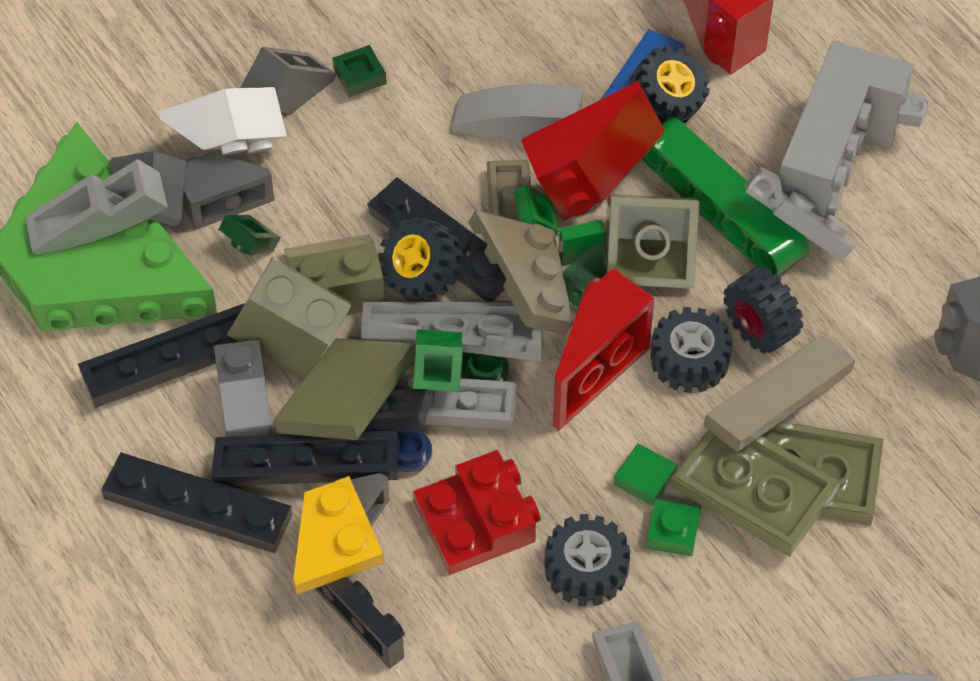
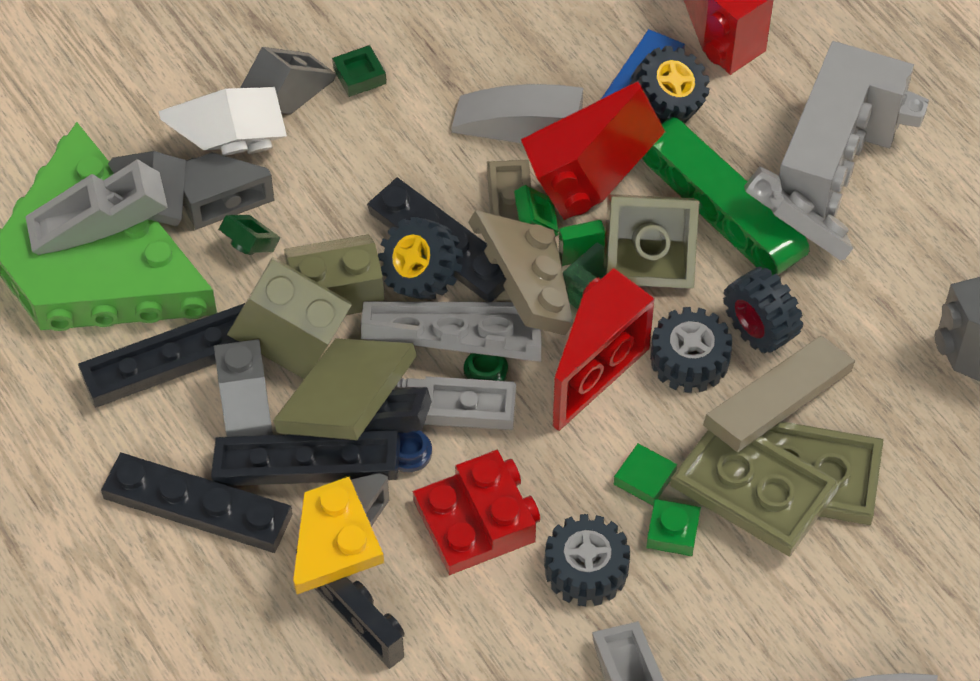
green brick [413,329,463,392] -> none

